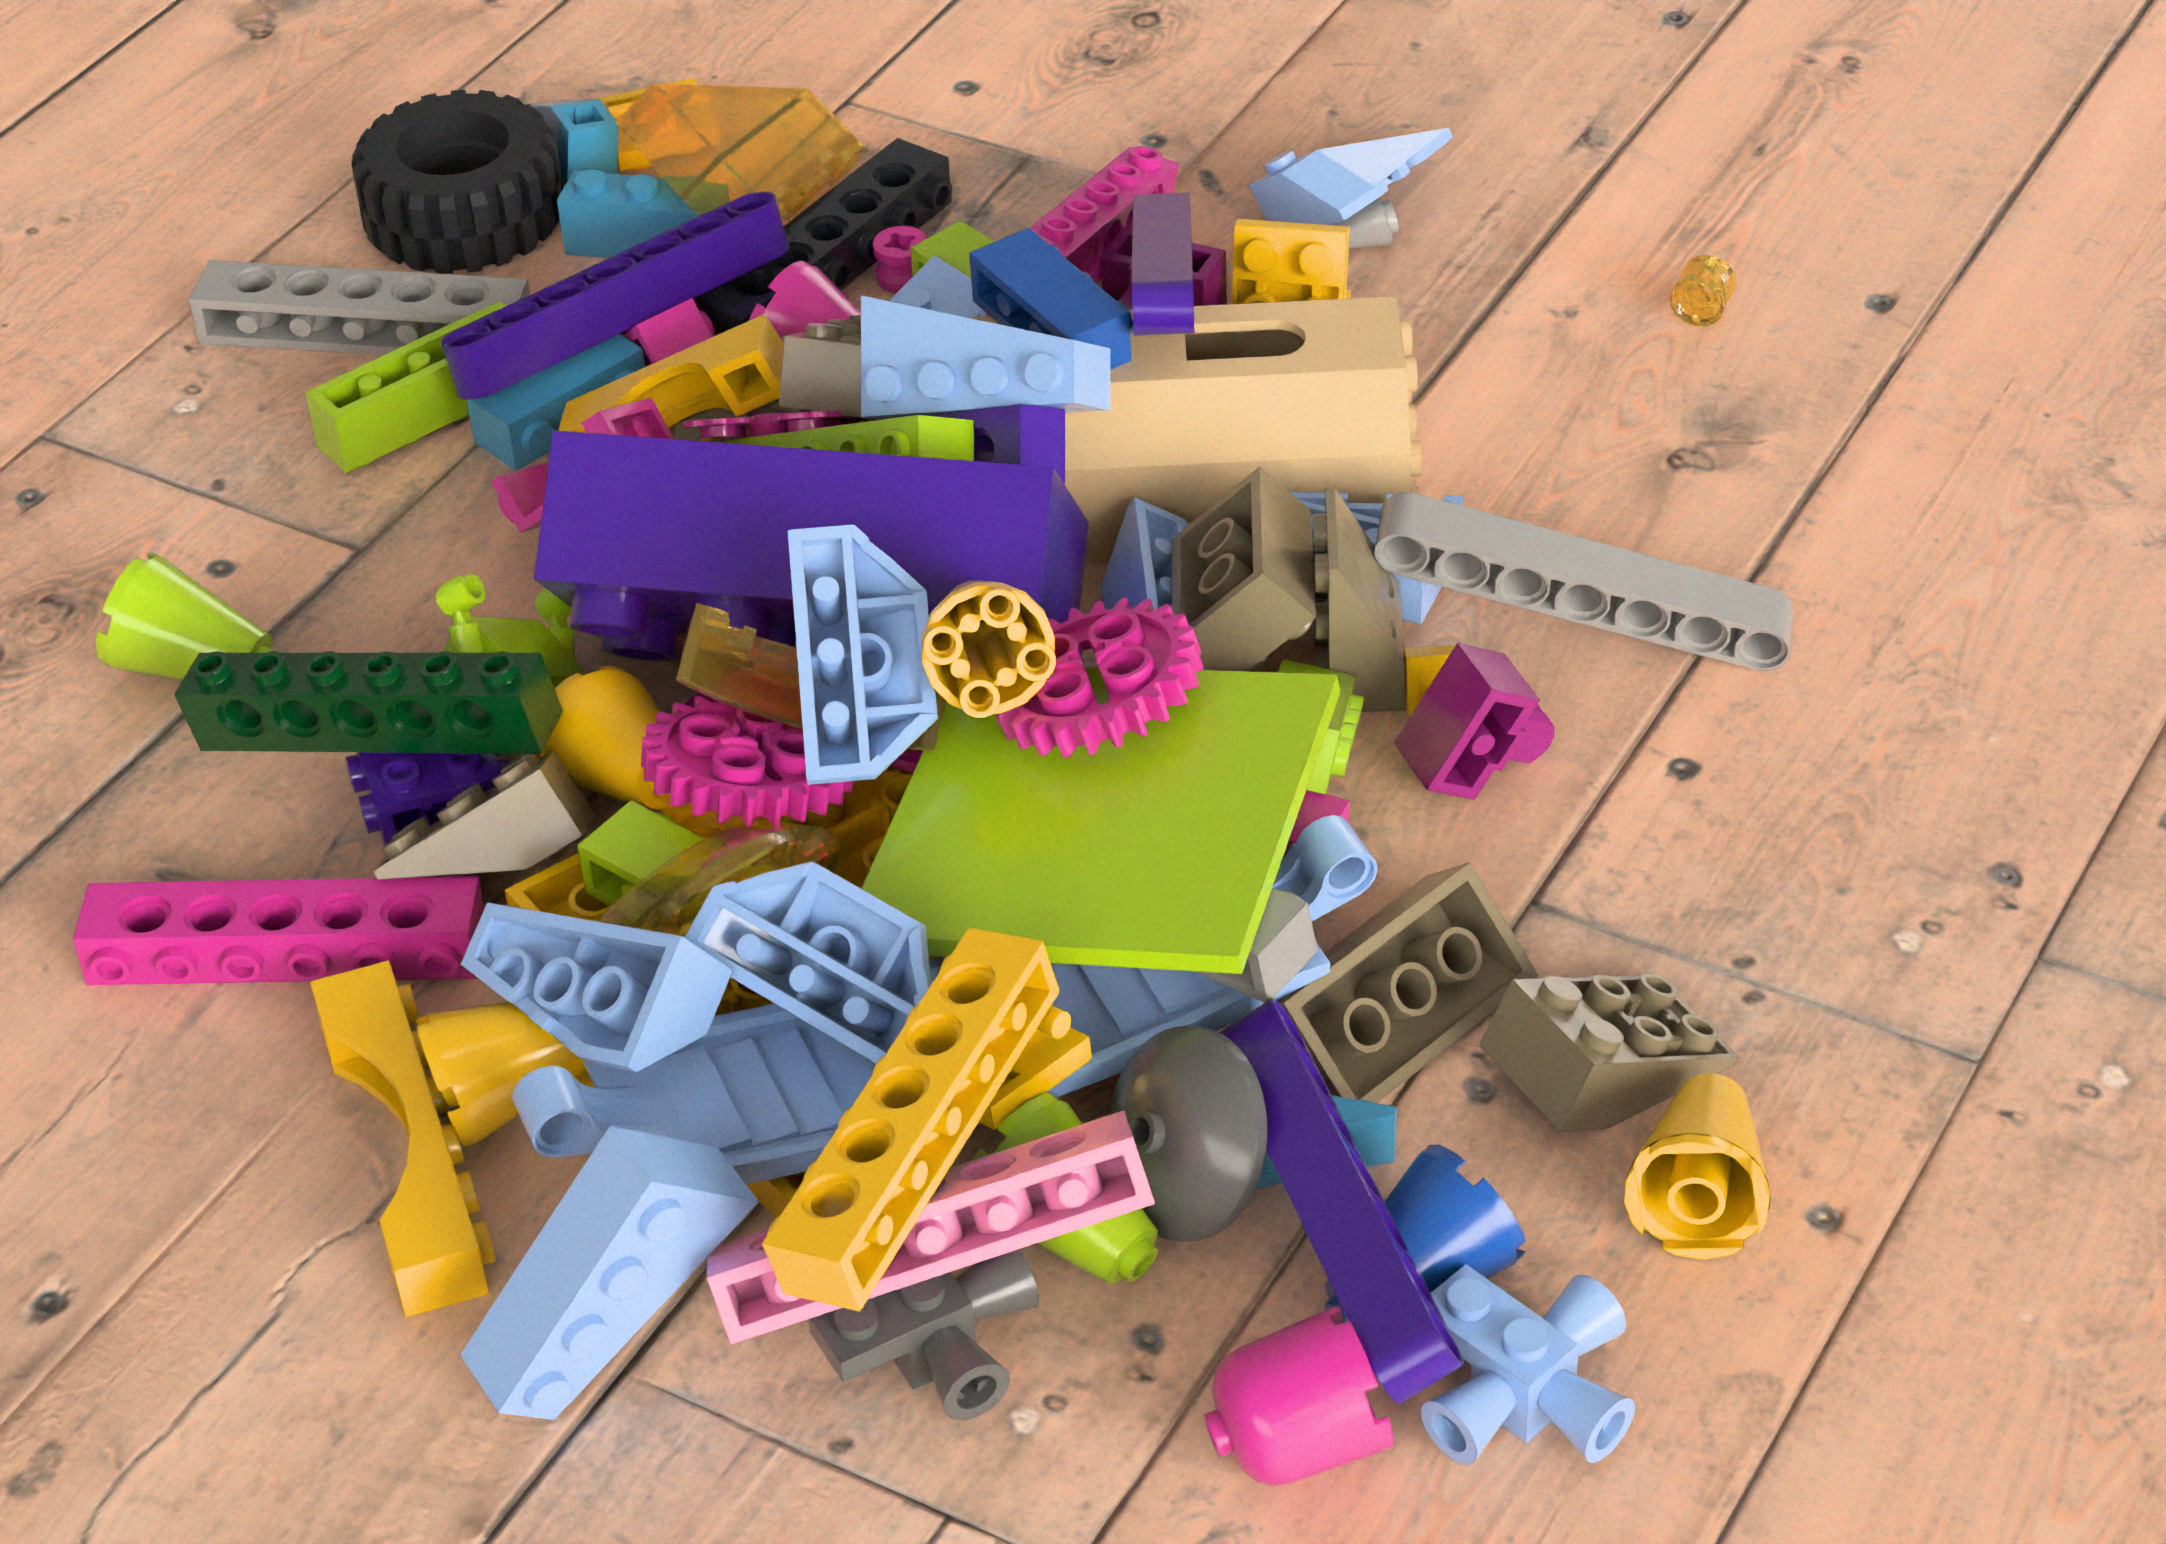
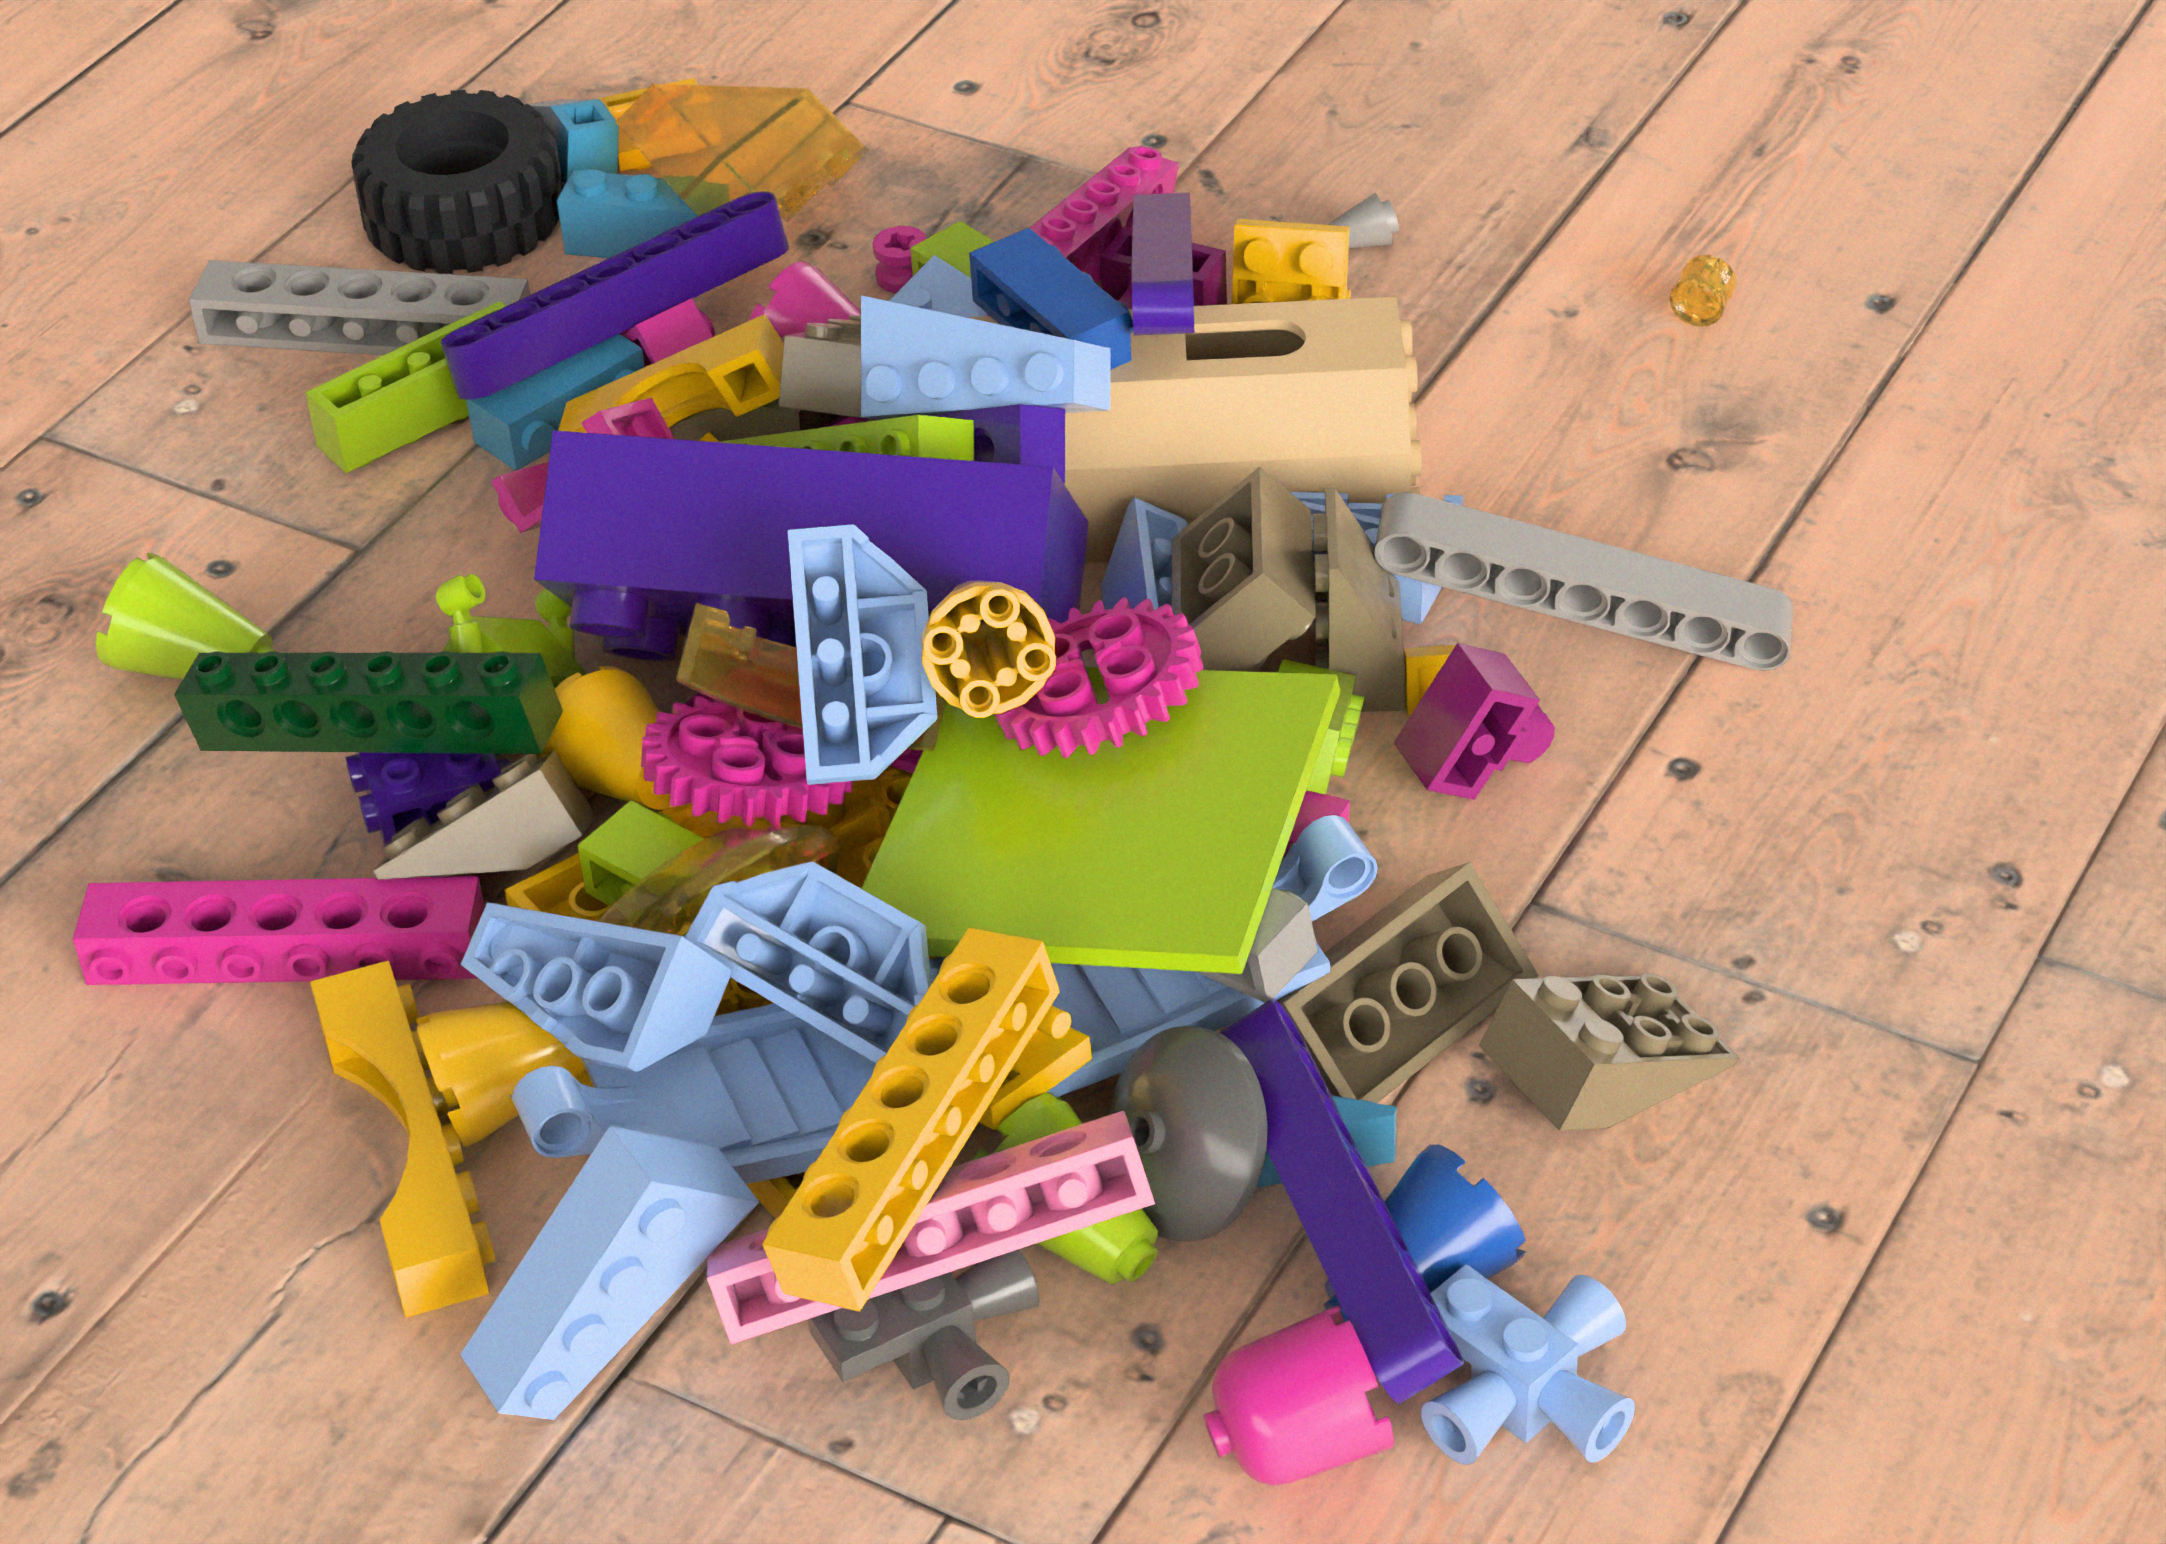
dark pink plant [684,410,855,439] -> none
black brick [693,138,952,336] -> none
light blue wedge [1249,128,1453,225] -> none
yellow cone [1624,1073,1771,1260] -> none

